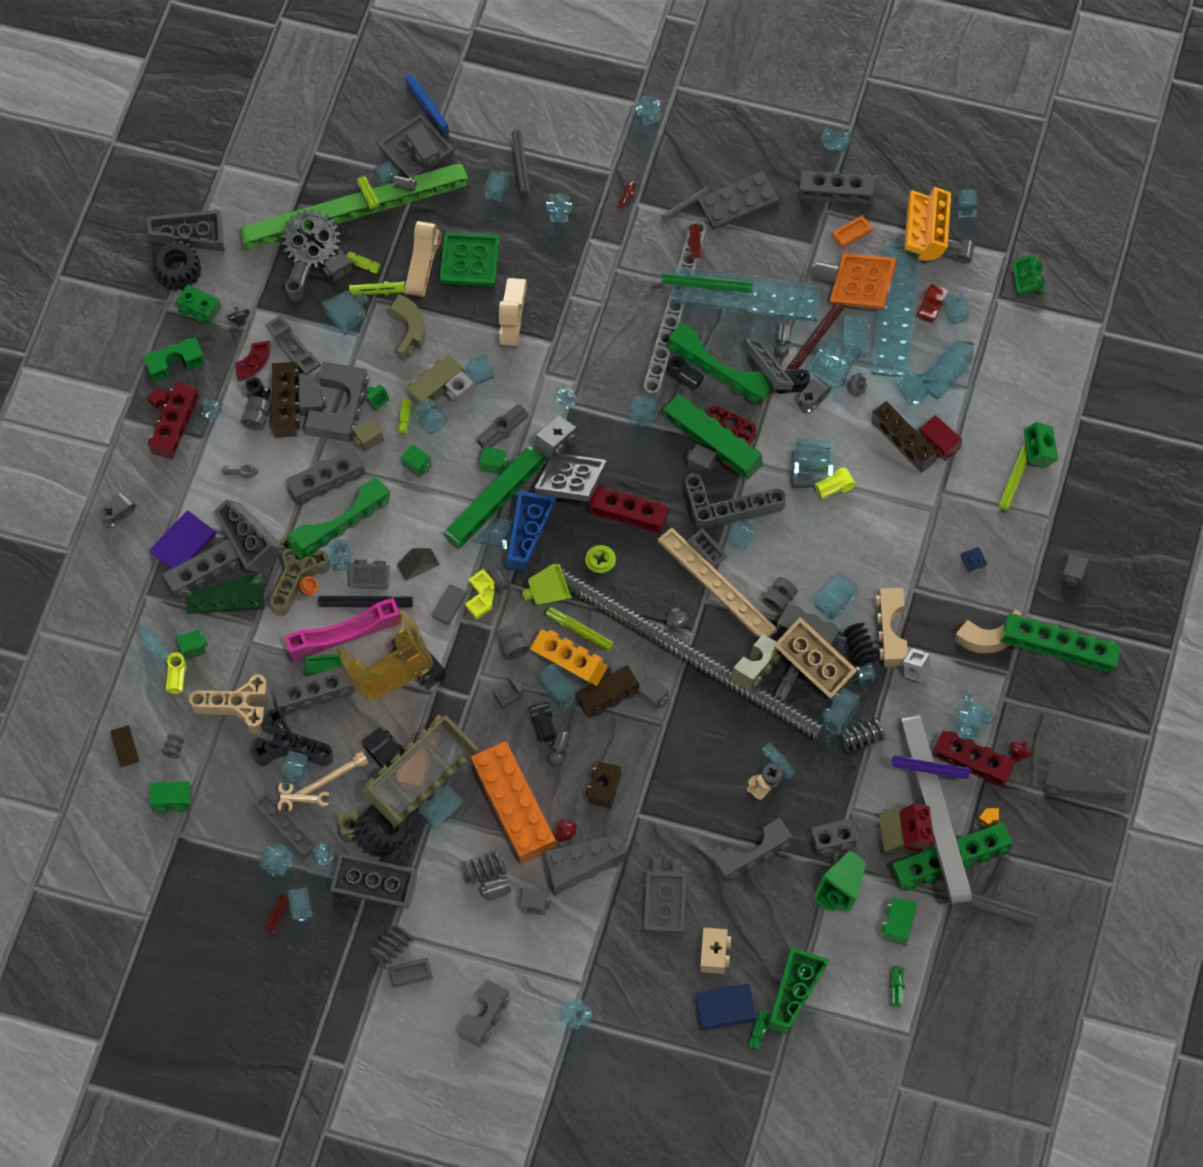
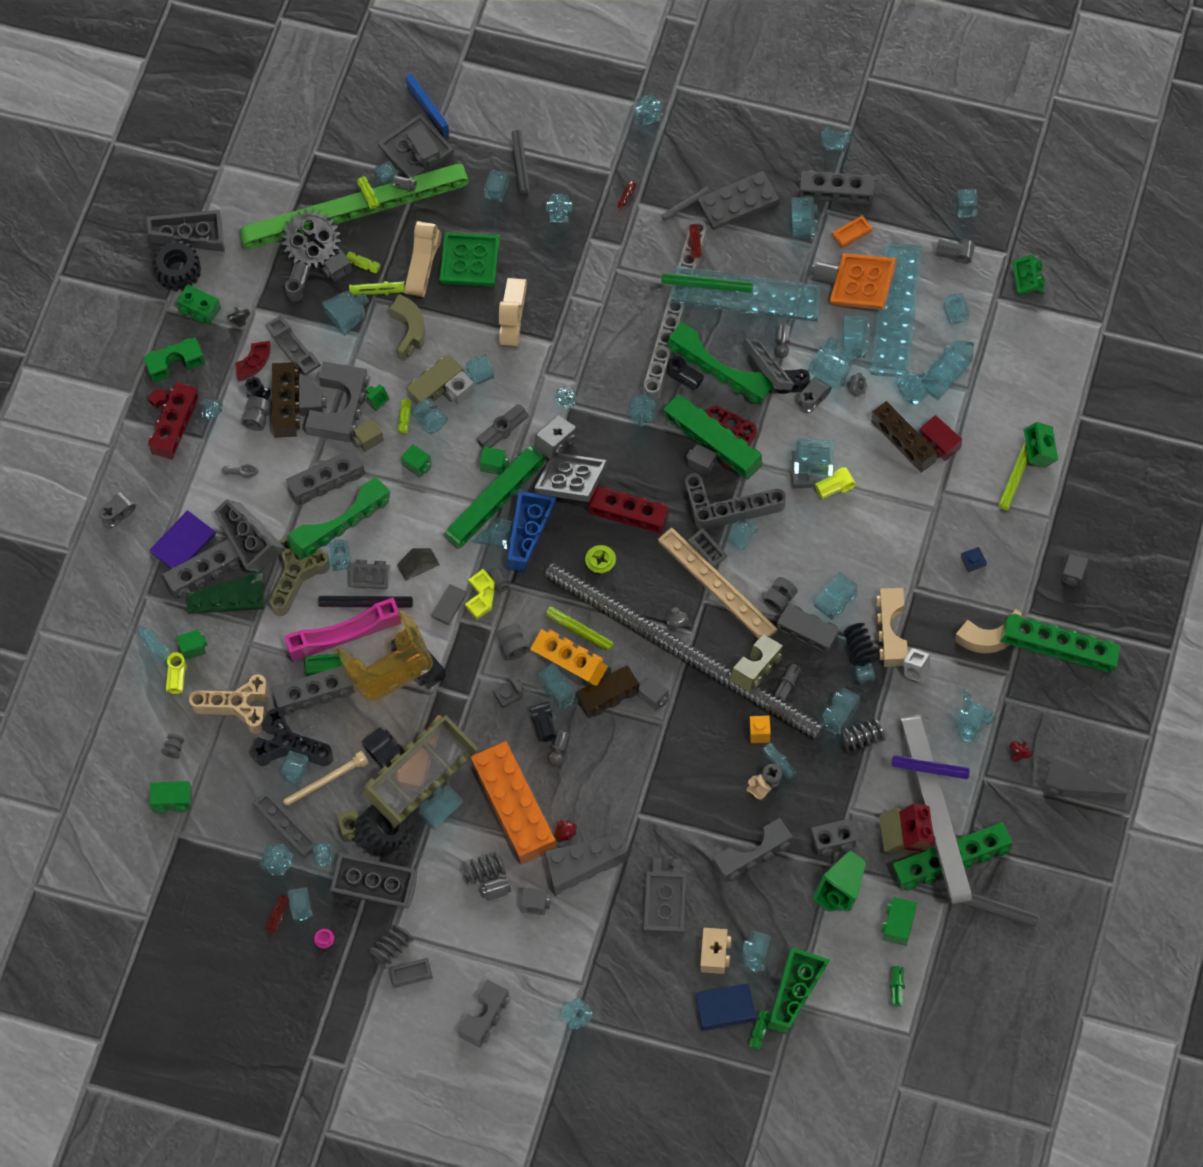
dark brown tile [110,725,140,767] -> none
tan bar [277,783,329,812] -> none
orange plate [299,576,319,595] -> none
lime torso [522,564,572,605] -> none
dark brown brick [585,761,622,809] -> none
tan brick [774,617,857,699] -> none
dark red piece [786,304,844,370] -> none
light orange brick [904,187,951,261] -> none
clear red slope [917,284,948,323] -> none
dark red brick [932,730,1015,788] -> none
light orange piece [978,808,999,828] -> none
none -> dark pink plate [314,929,334,949]
none -> clear light blue brick [742,931,771,971]
none -> light orange brick [750,716,771,743]
none -> clear light blue brick [791,197,818,239]

